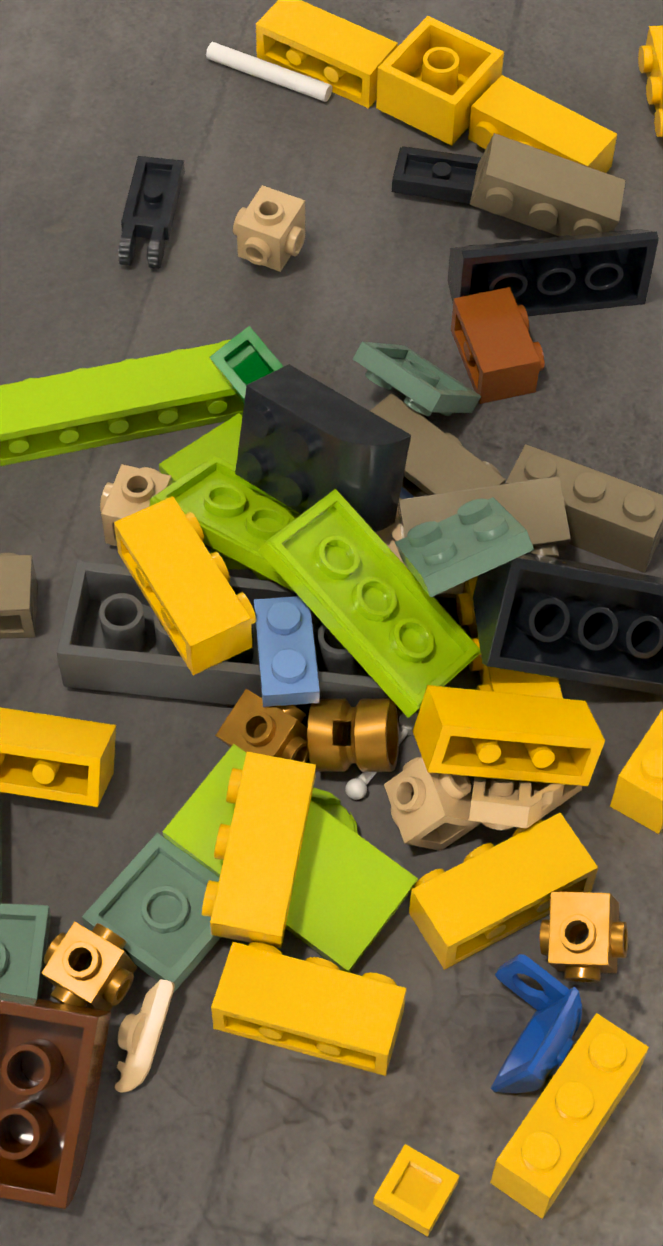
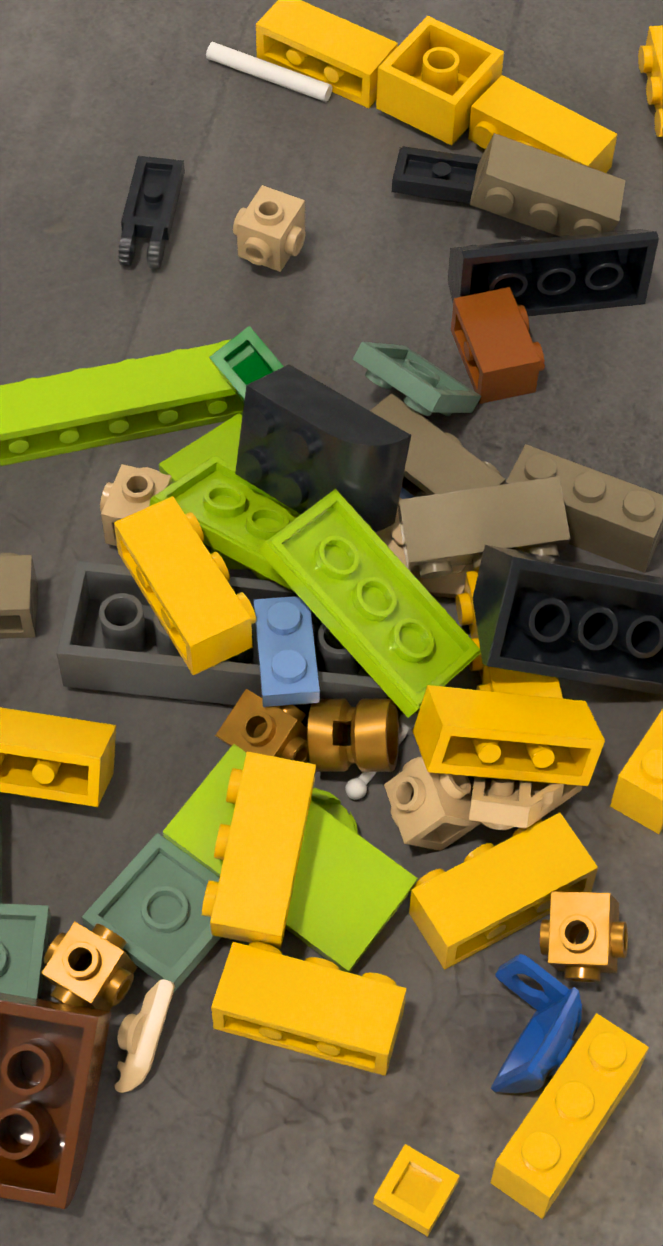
sand green plate [395,497,534,597] -> none

